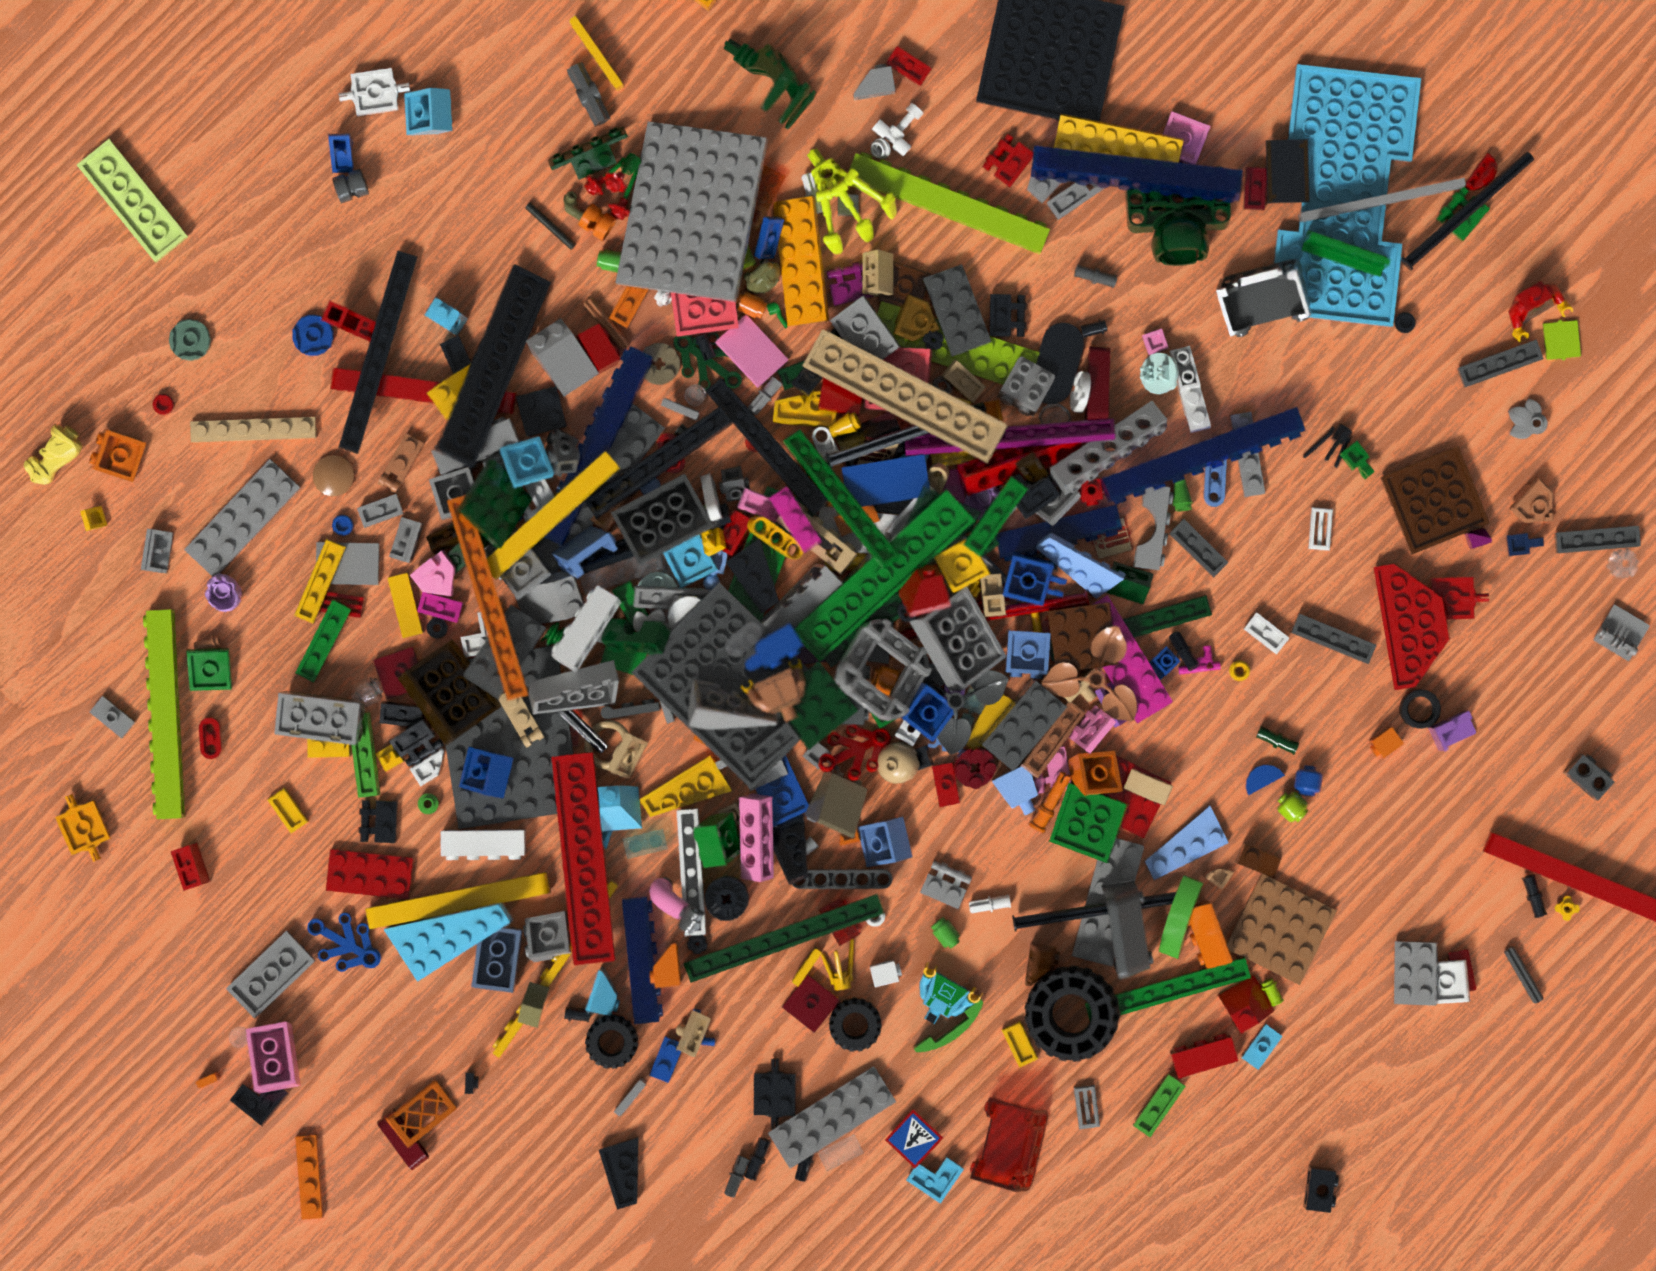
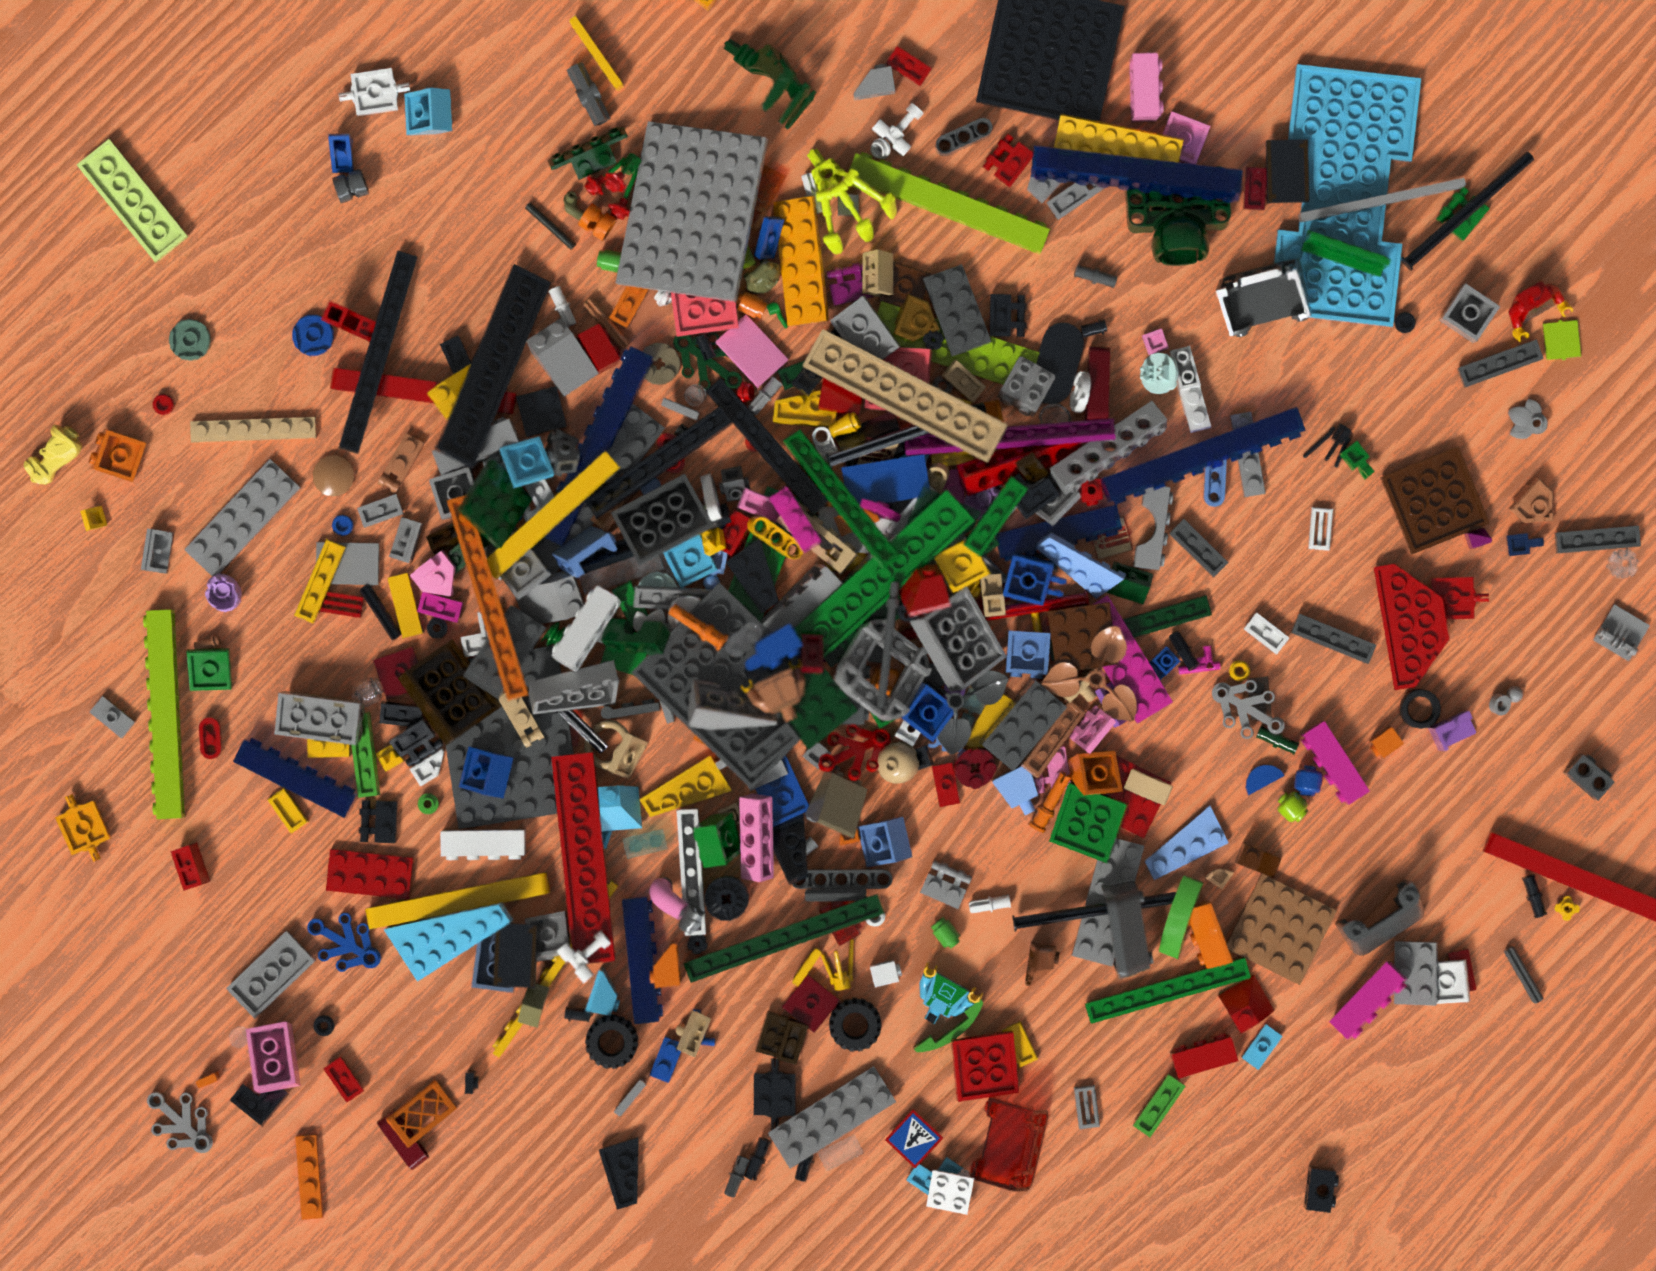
green plate [295,599,352,683] -> none
medium azure torso [424,297,468,336] -> none
black tyre [1024,965,1120,1062] -> none
bright green cone [1172,480,1193,512] -> none
lime pin [1261,978,1284,1006] -> none
red plate [1465,152,1498,191] -> none
none -> light grey plant [147,1092,213,1153]
none -> clear blue brick [233,737,358,818]
none -> black plate [313,1015,335,1036]
none -> red plate [323,1056,365,1103]
none -> black axle [360,585,402,640]
none -> black tile [493,923,538,988]
none -> white axle [548,286,576,327]
none -> white bar [557,931,611,983]
none -> orange pin [668,603,729,651]
none -> red plate [737,381,754,402]
none -> dark brown slope [755,1011,808,1065]
none -> dark red plate [801,634,823,673]
none -> dark grey axle [805,889,867,902]
none -> dark pink plate [860,499,902,522]
none -> dark grey bar [877,582,899,708]
none -> white hinge [926,1169,974,1215]
none -> dark grey beam [935,118,992,156]
none -> red plate [951,1031,1019,1102]
none -> bright pink brick [1129,53,1163,122]
none -> light grey plant [1212,680,1285,739]
none -> clear smoke plate [1246,676,1272,720]
none -> dark pink brick [1301,721,1370,805]
none -> dark pink brick [1329,962,1408,1039]
none -> dark grey windscreen [1335,879,1424,956]
none -> light grey brick [1439,283,1500,343]
none -> light grey plate [1489,686,1523,716]

